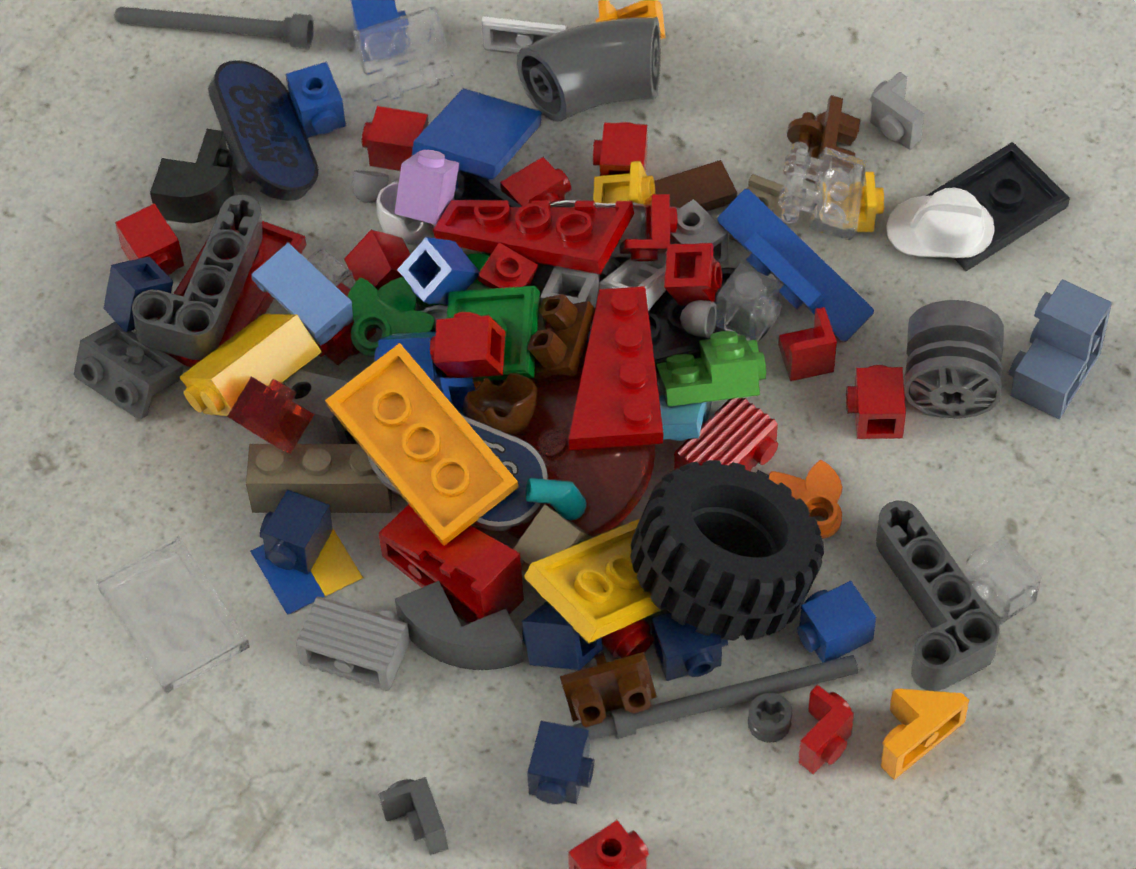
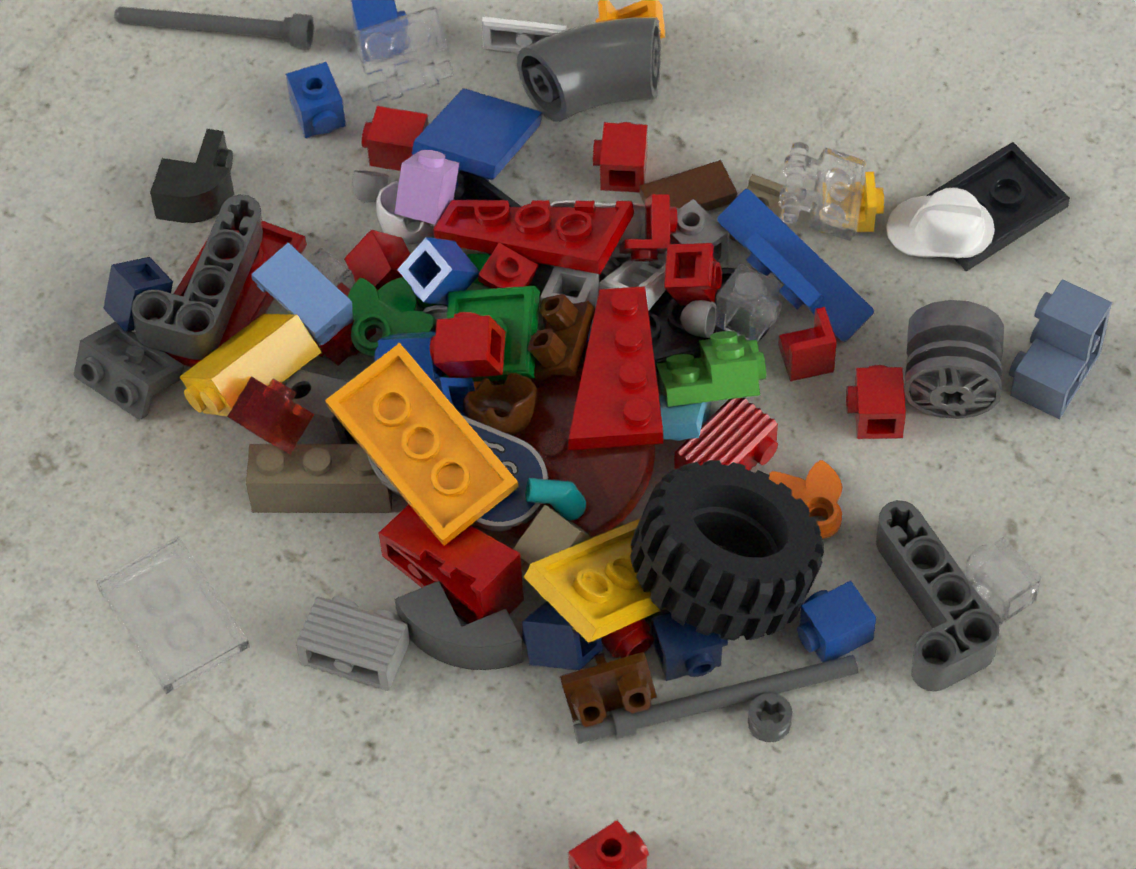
red brick [115,203,185,276] -> none
tile [208,60,318,201] -> none
sticker [250,527,363,615] -> none
dark blue brick [260,489,333,574] -> none
dark grey bracket [379,777,448,855] -> none
red brick [500,157,572,206] -> none
dark blue brick [527,721,595,804] -> none
yellow bracket [593,161,655,205] -> none
reddish brown hips [787,95,861,184] -> none
red bracket [798,685,854,774] -> none
light grey bracket [870,72,924,150] -> none
light orange slope [881,689,969,780] -> none

